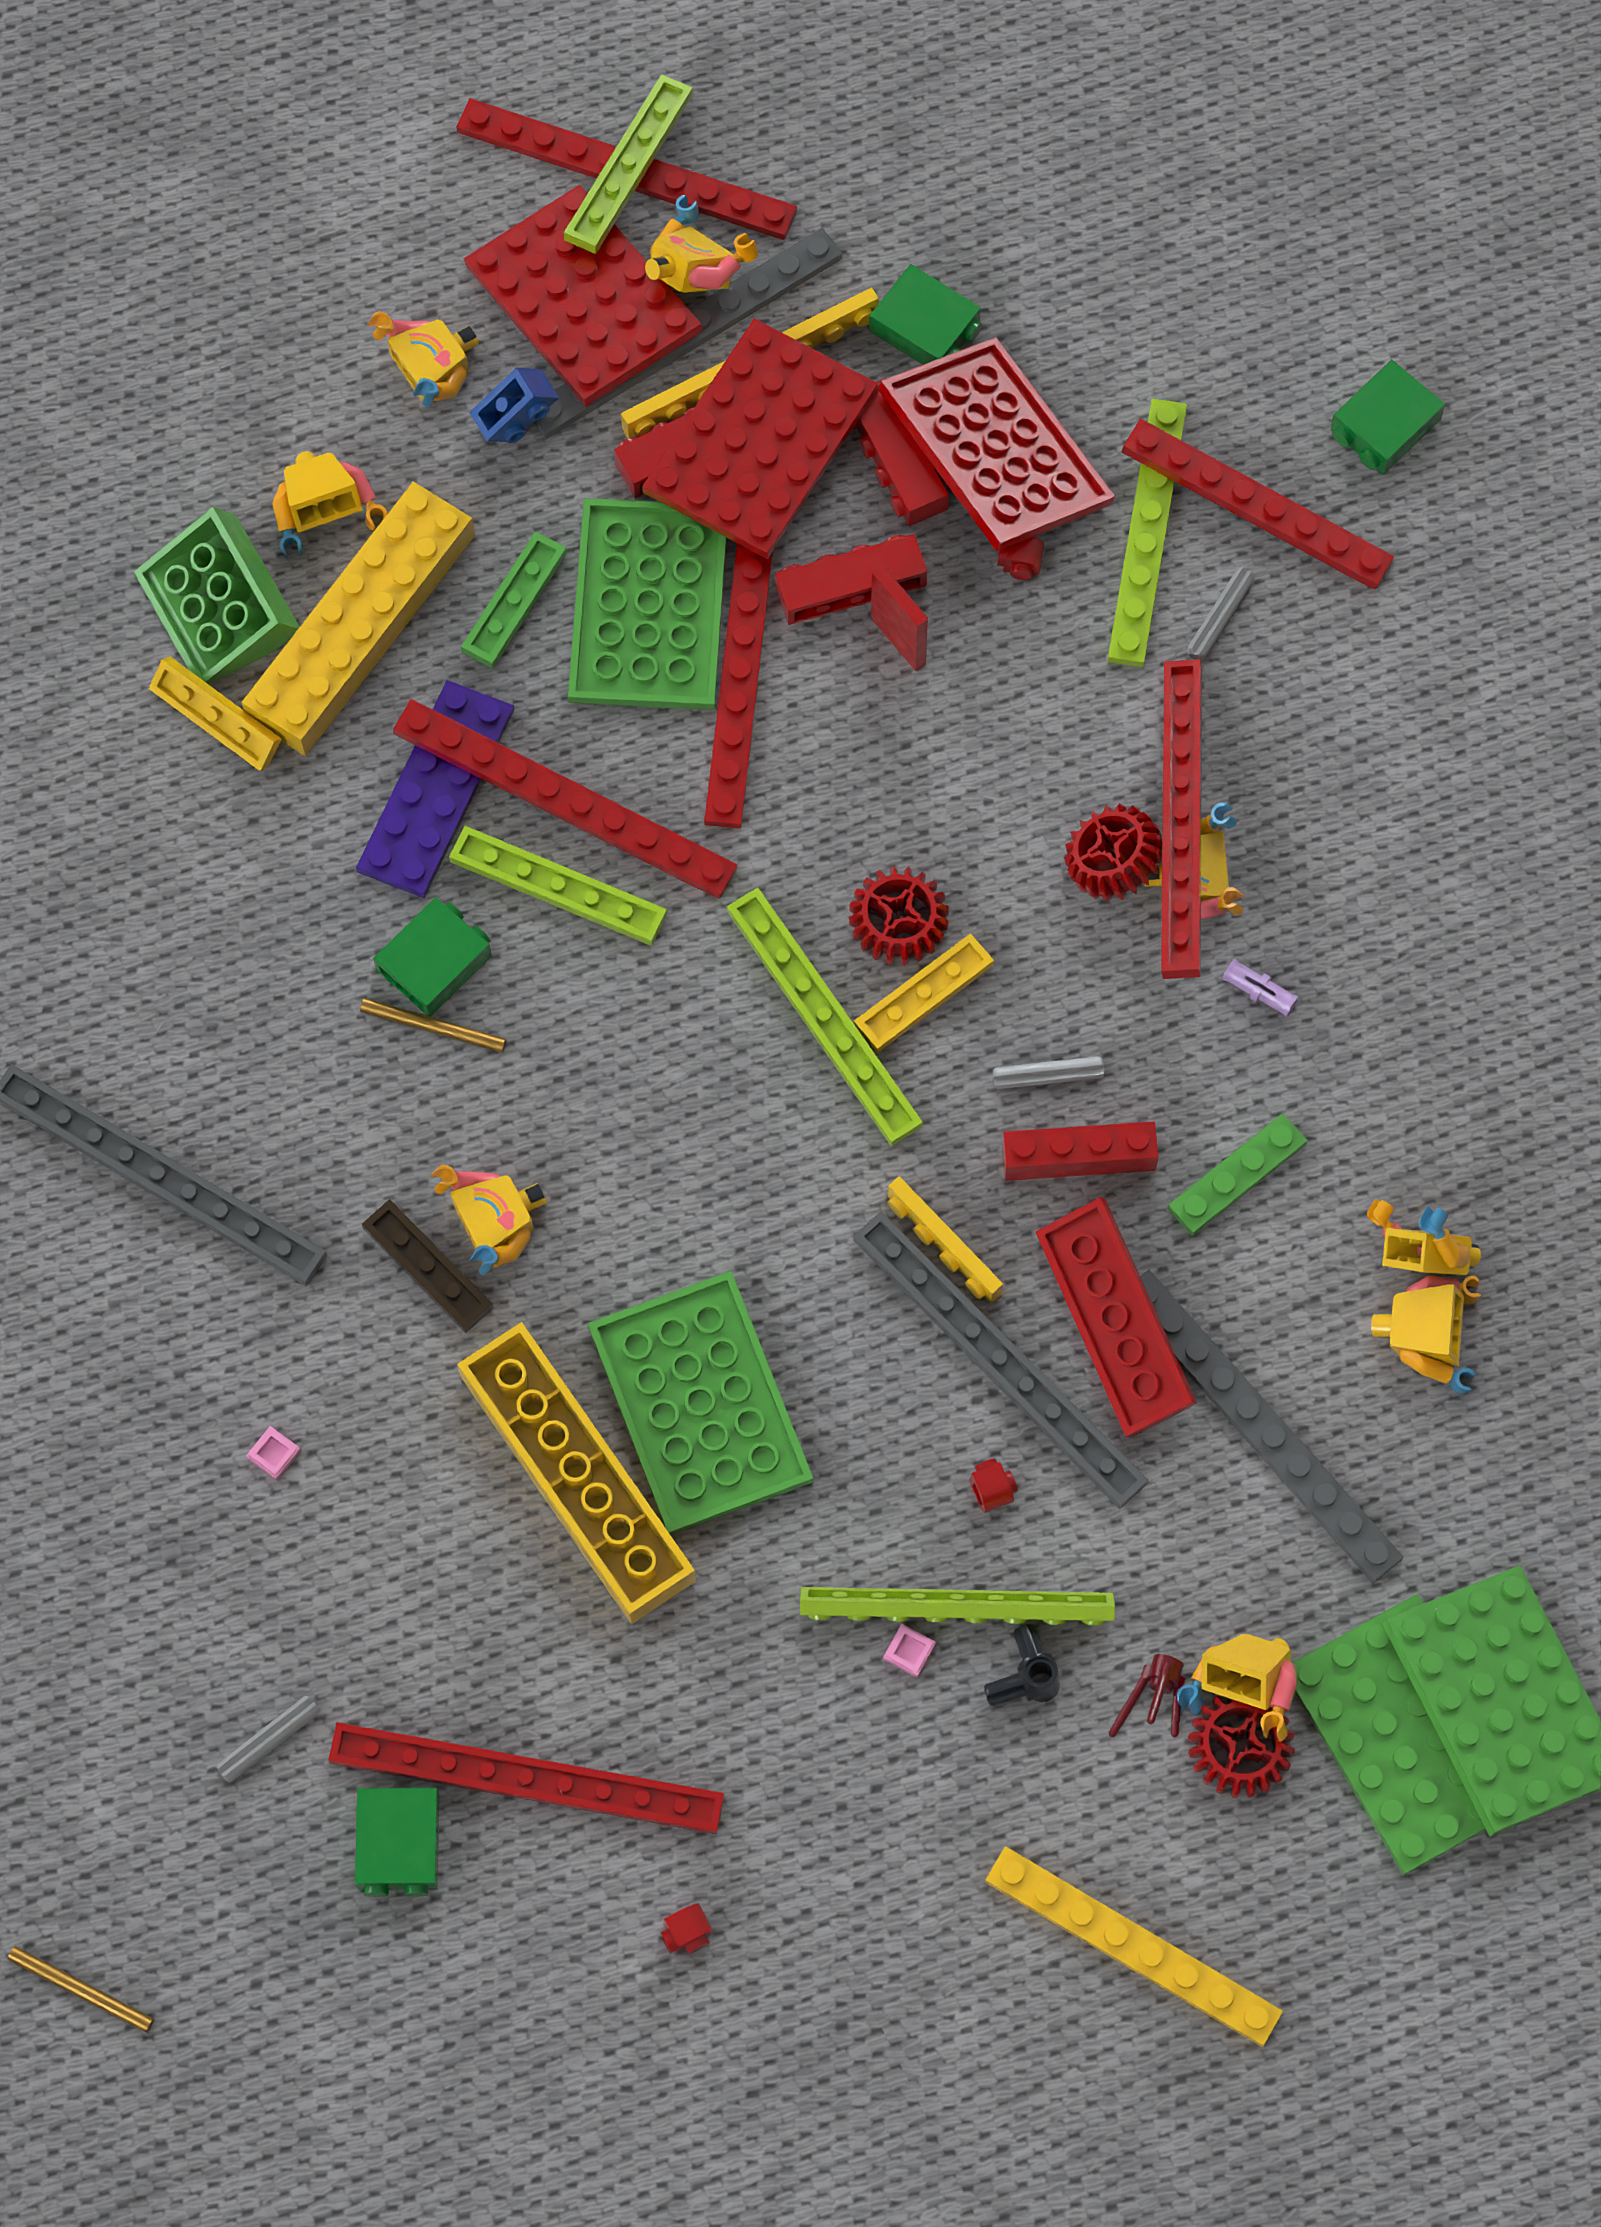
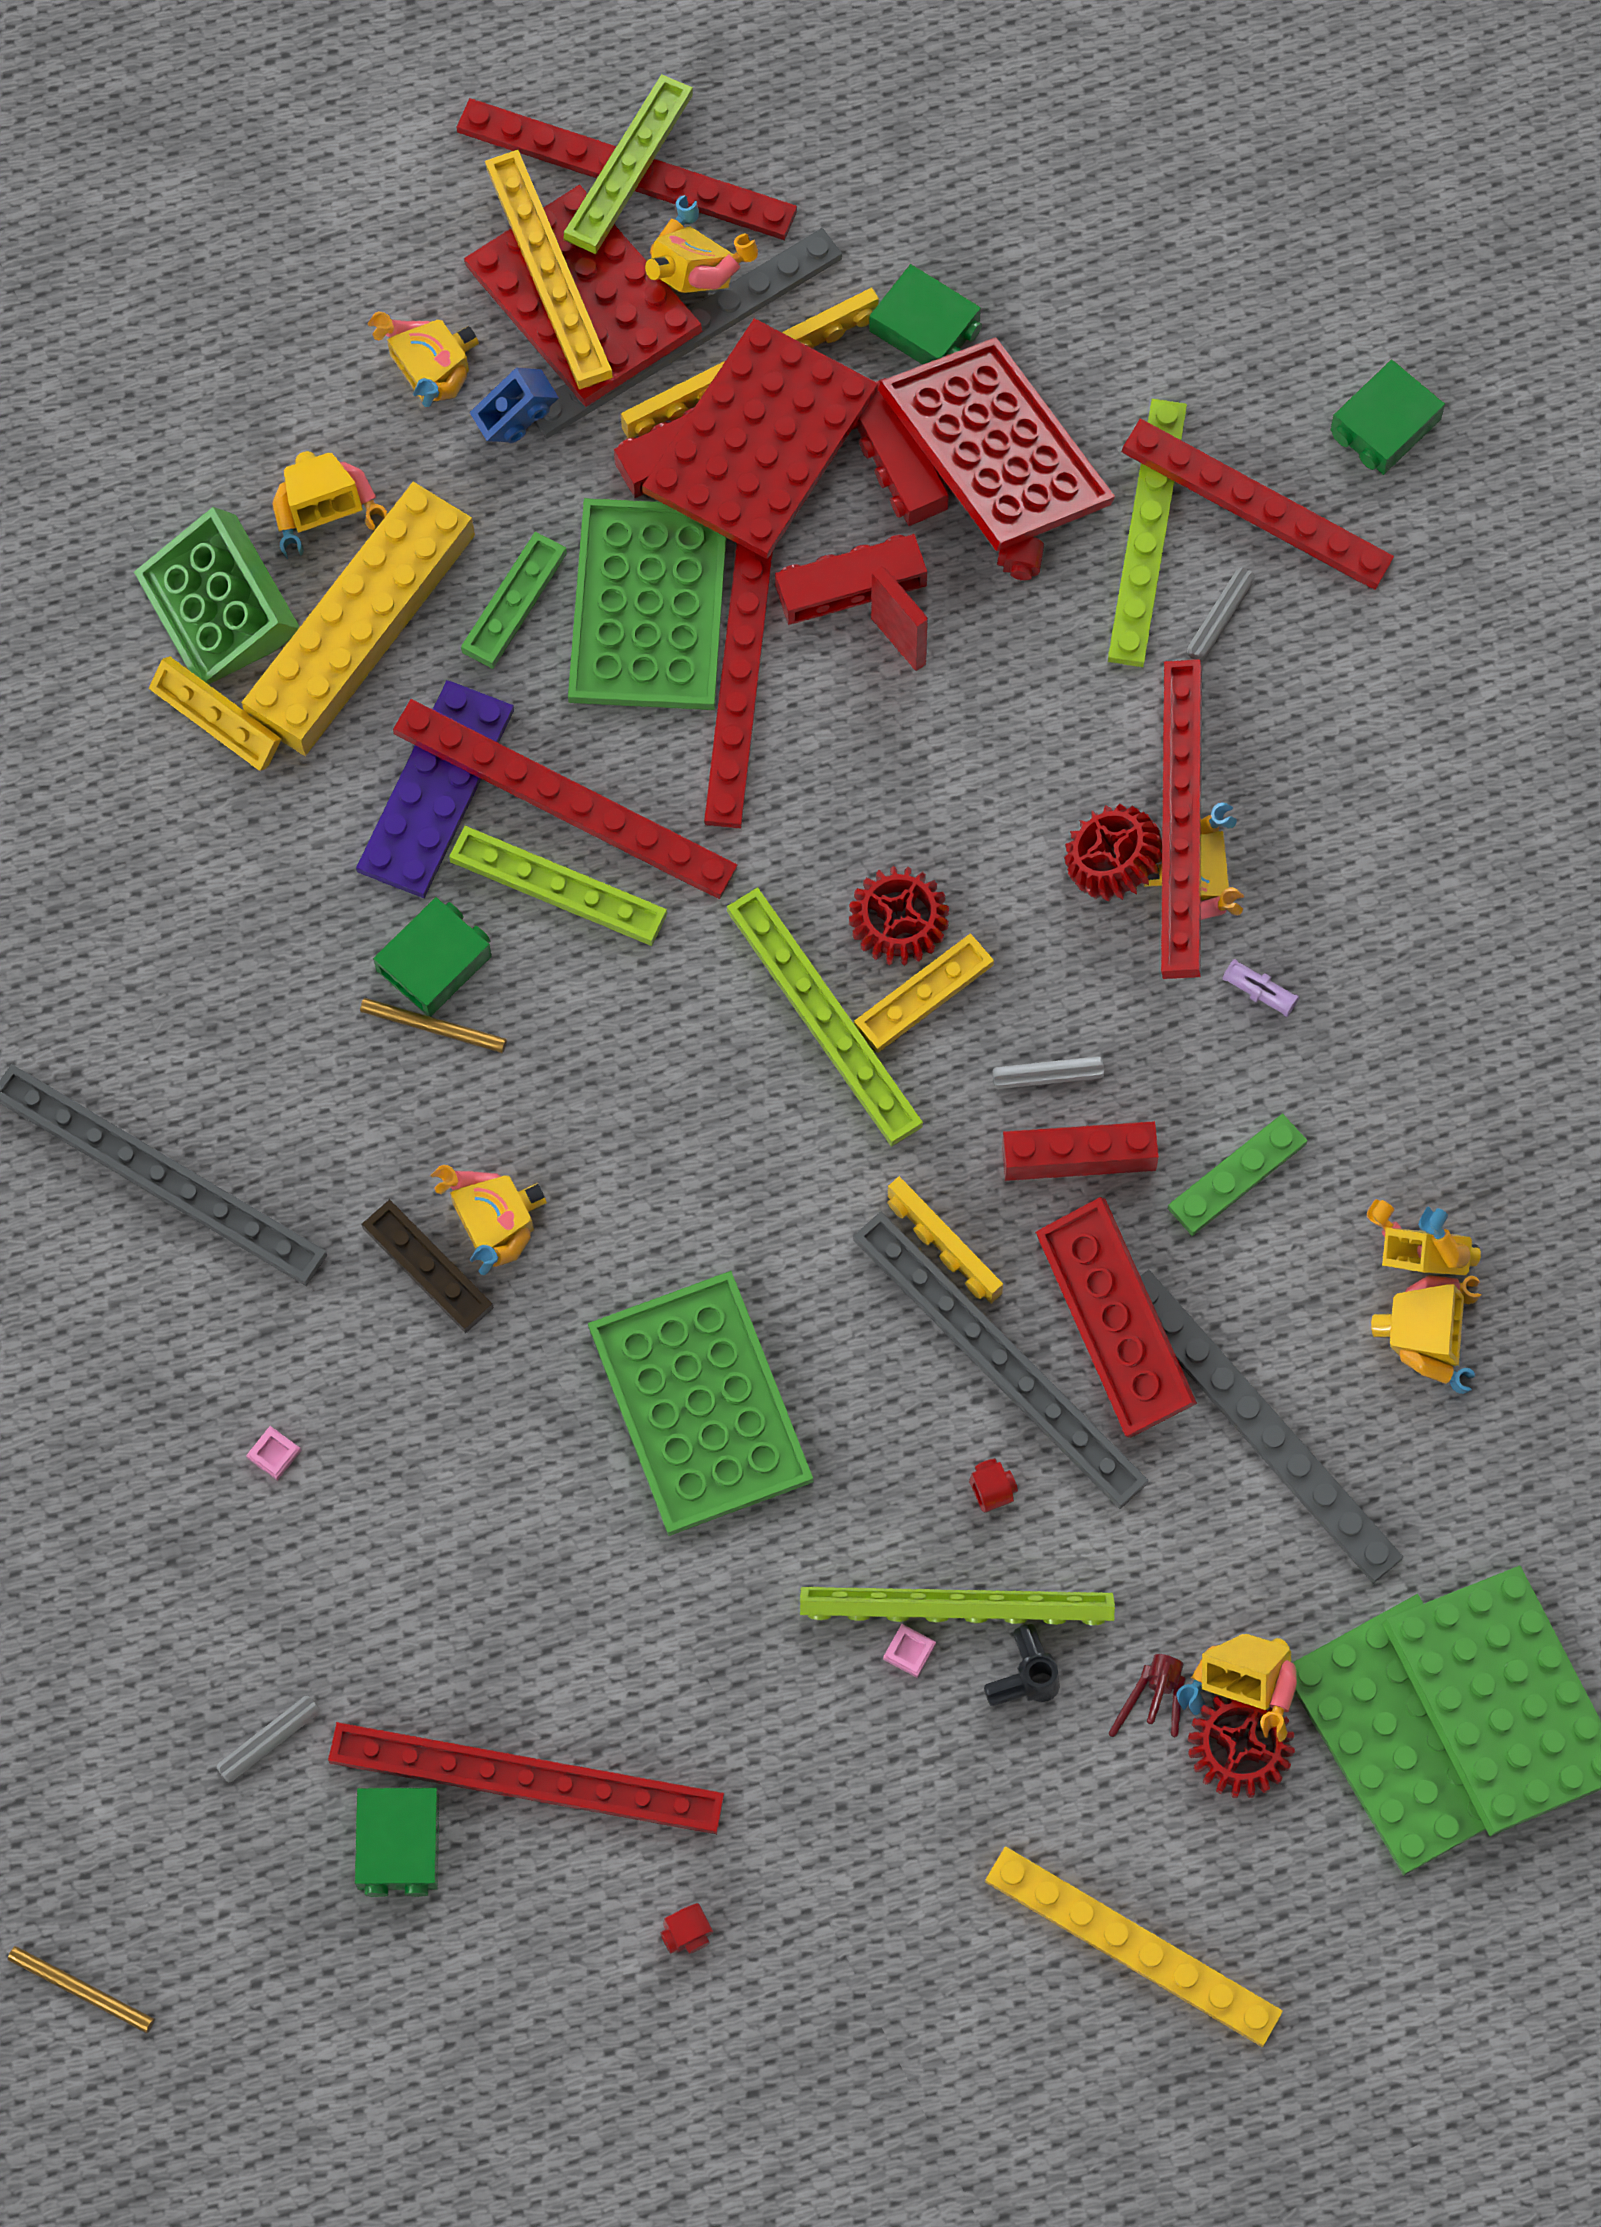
yellow brick [457,1322,696,1625] -> none
none -> yellow plate [485,150,613,389]

